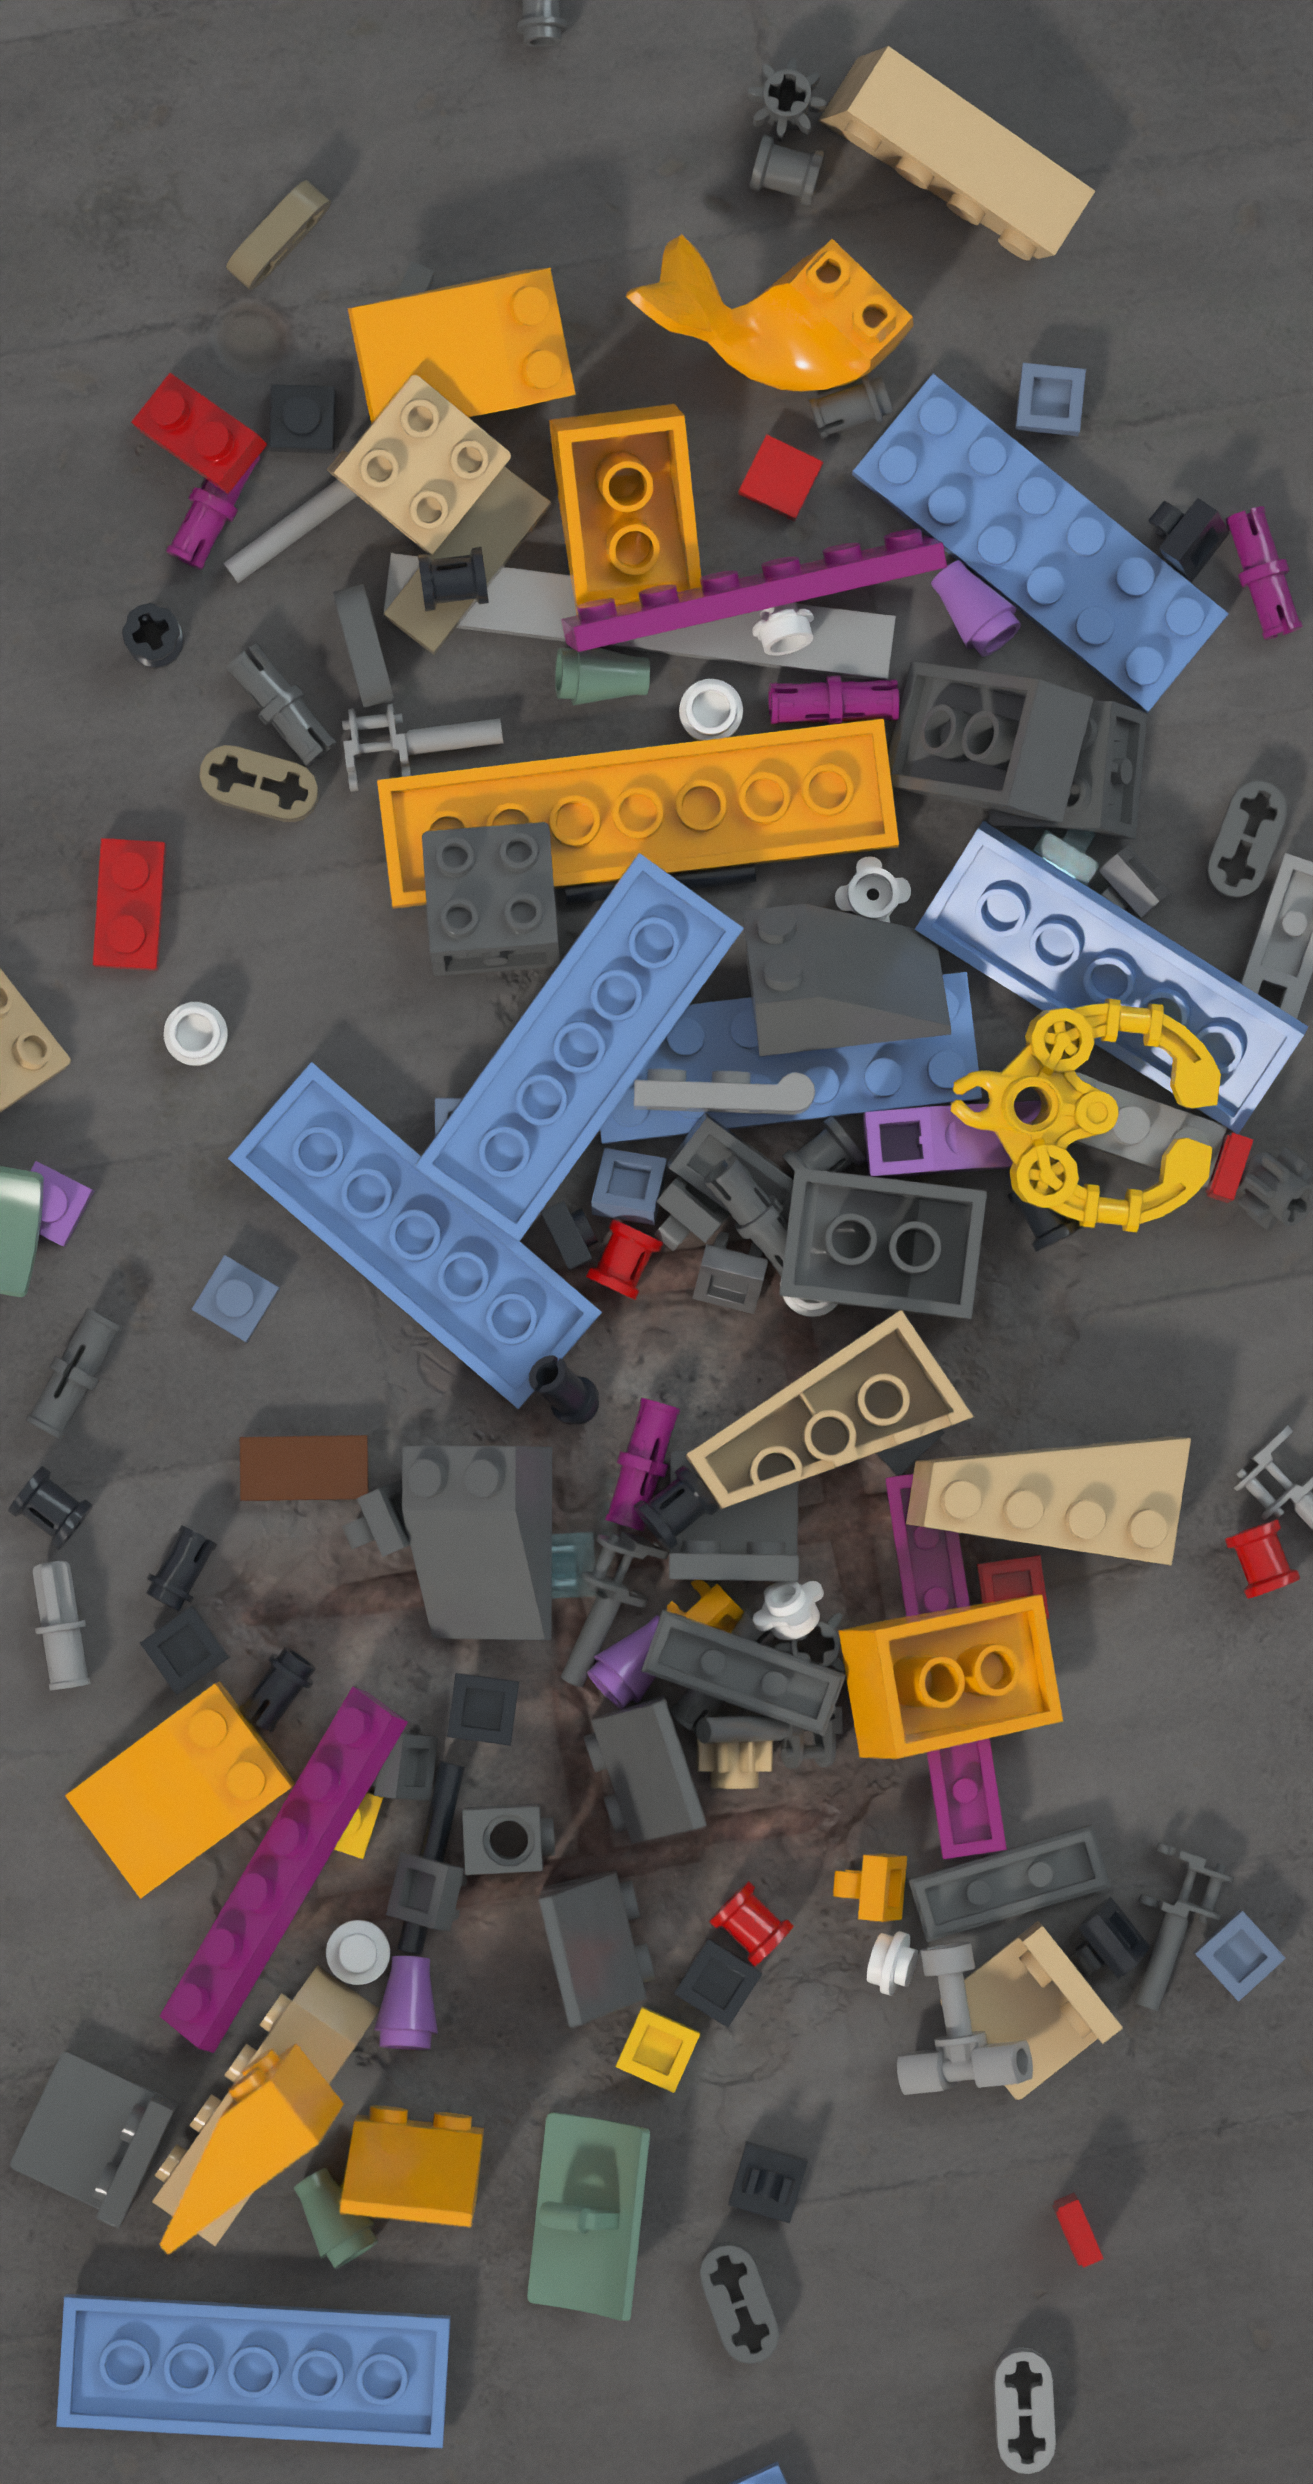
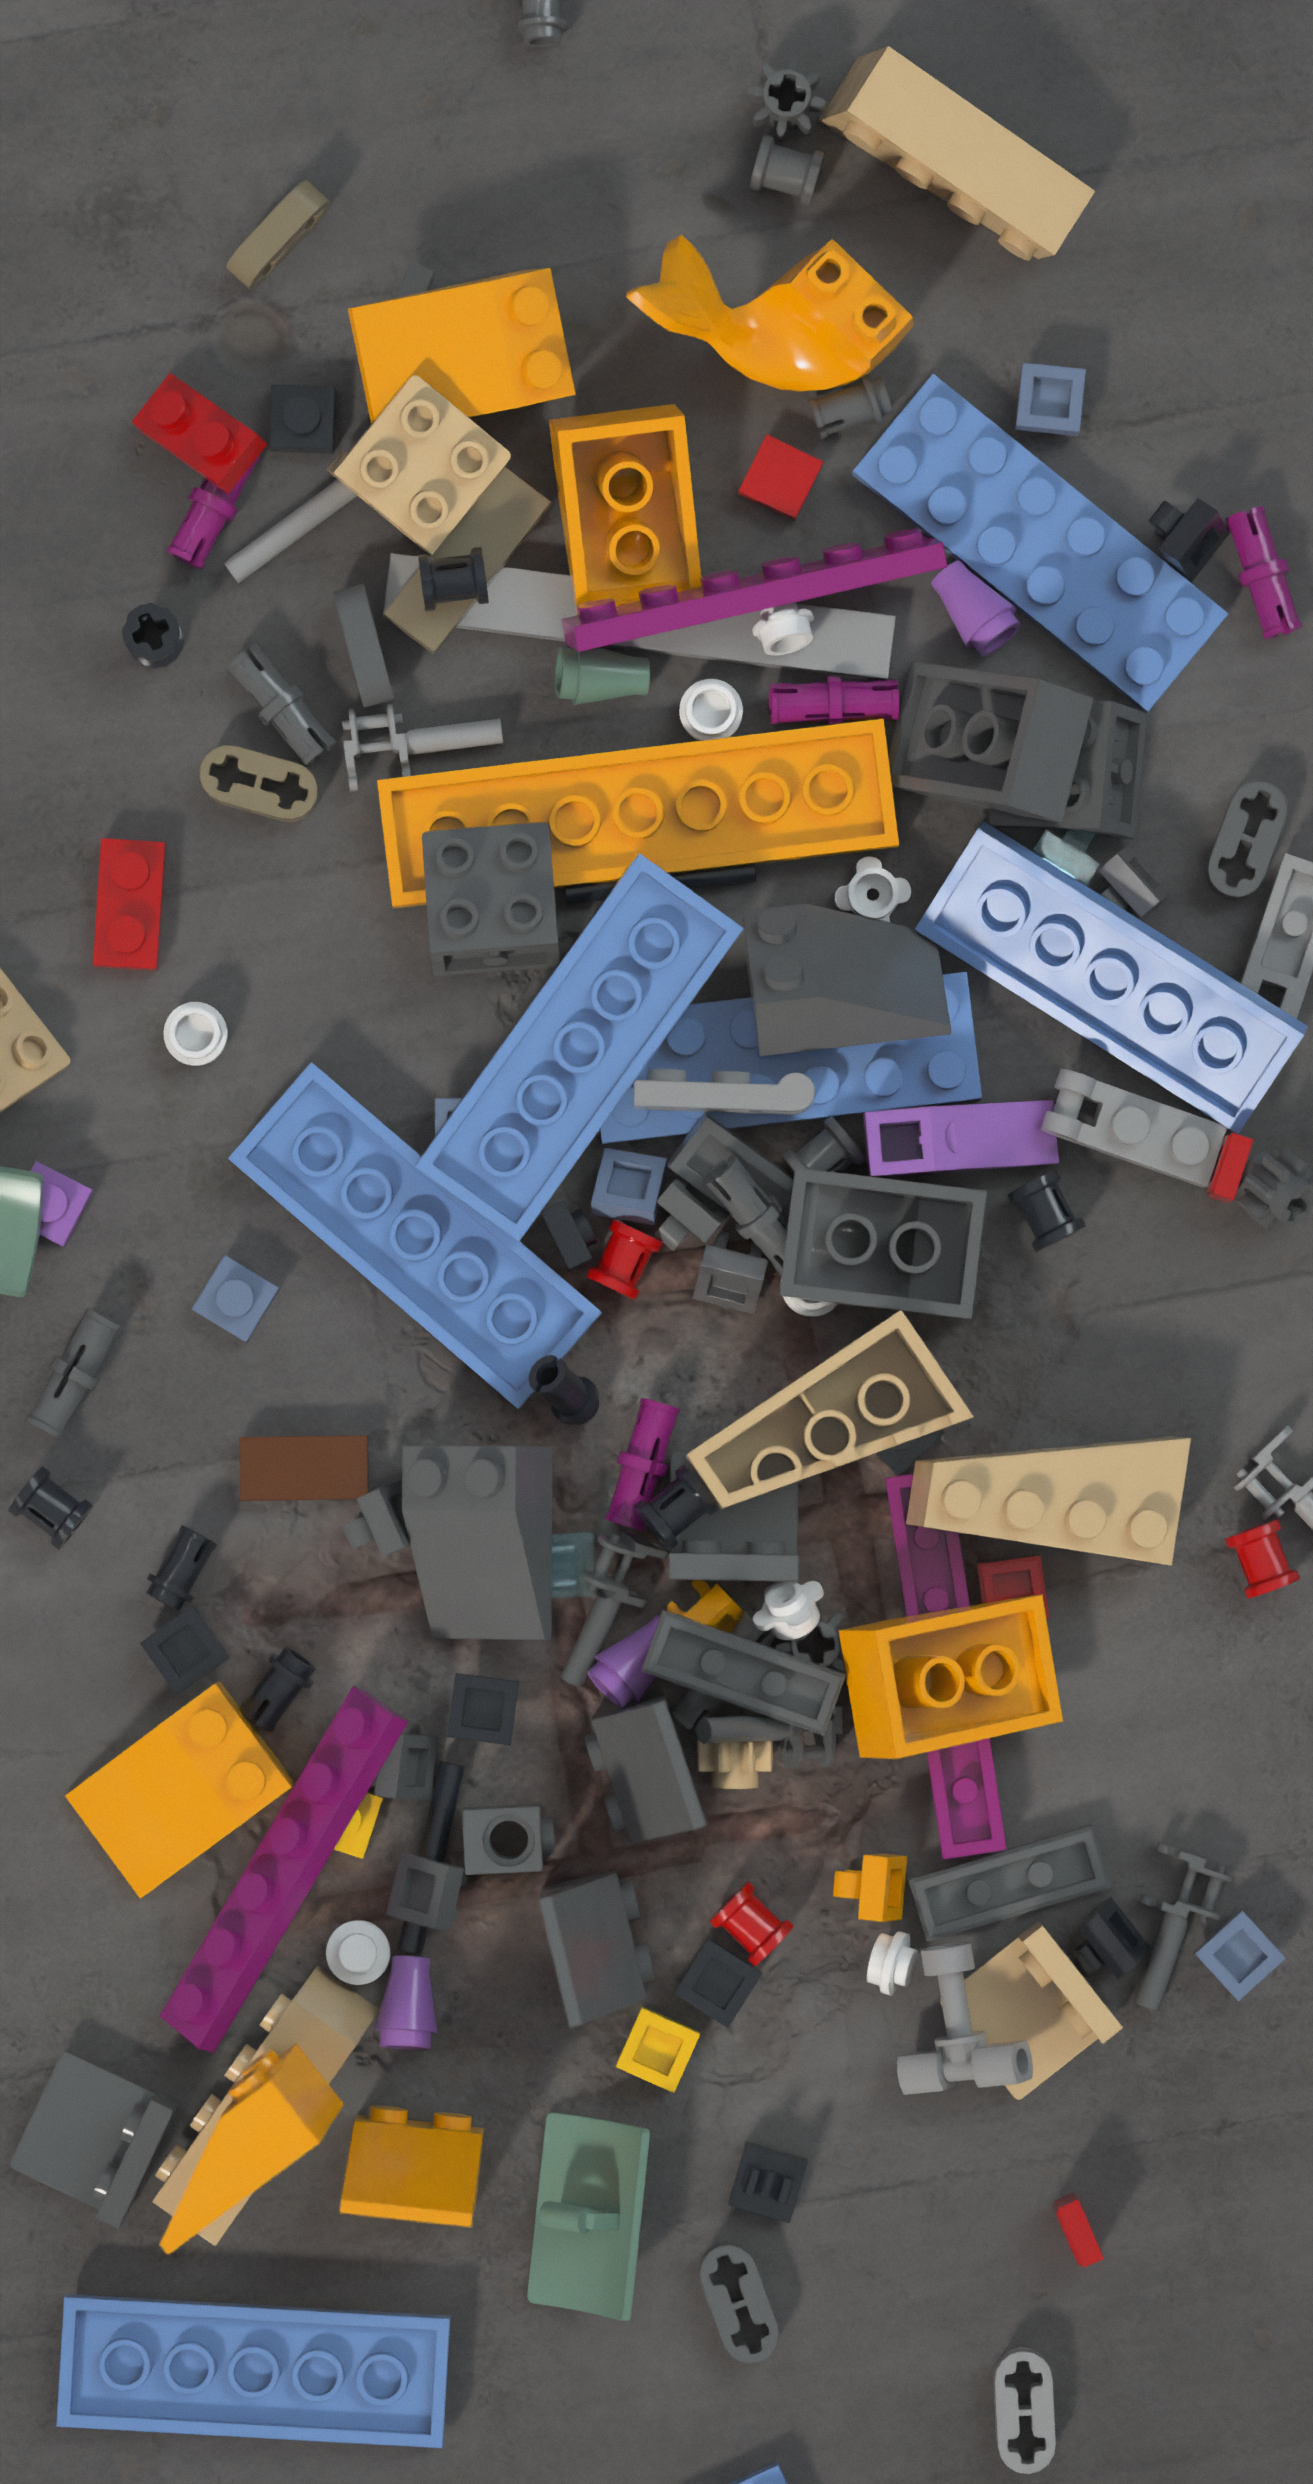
light grey axle [33,1561,91,1690] -> none
sand green cone [293,2168,379,2269] -> none
yellow piece [950,998,1221,1232] -> none

